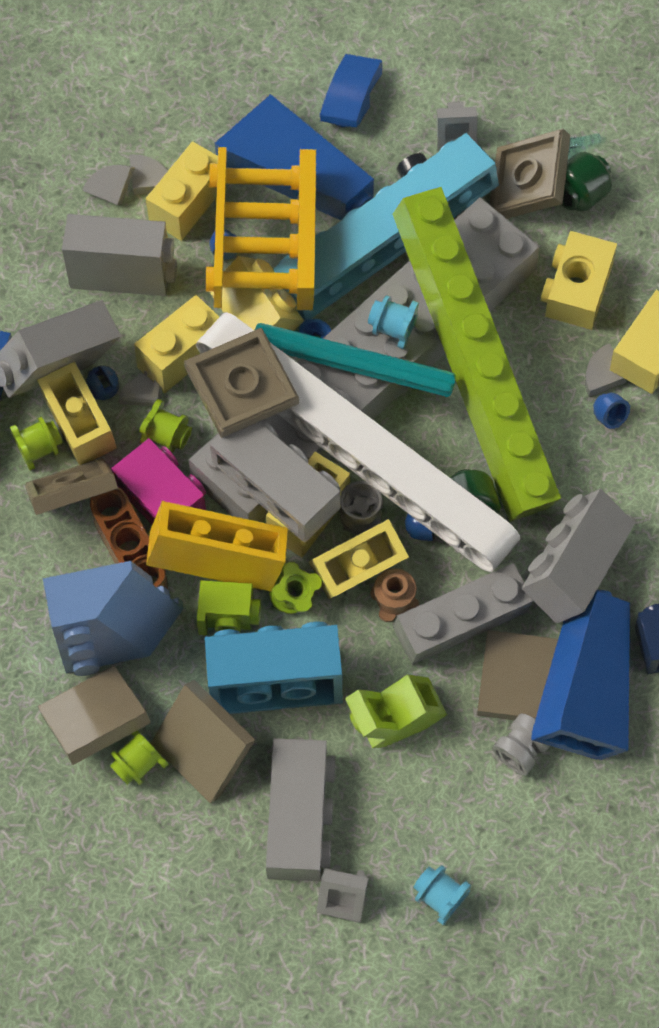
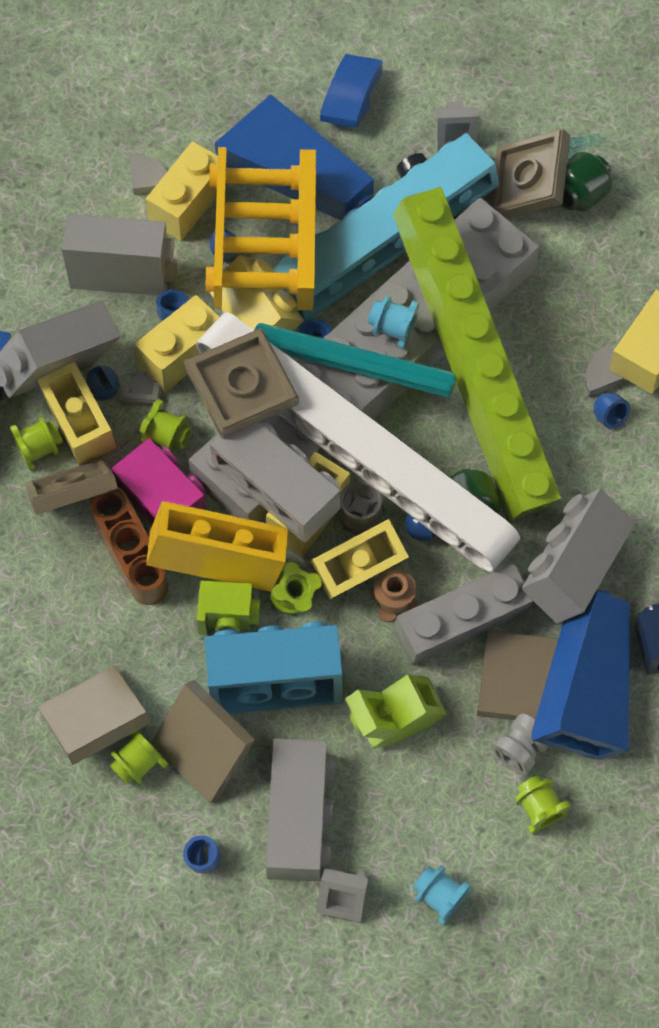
medium blue wedge [43,561,184,676] -> none
light grey tile [82,165,135,205] -> none
light yellow brick [541,231,617,330] -> none
none -> blue hinge [156,290,189,321]
none -> blue hinge [183,835,222,874]
none -> lime brick [514,775,571,834]

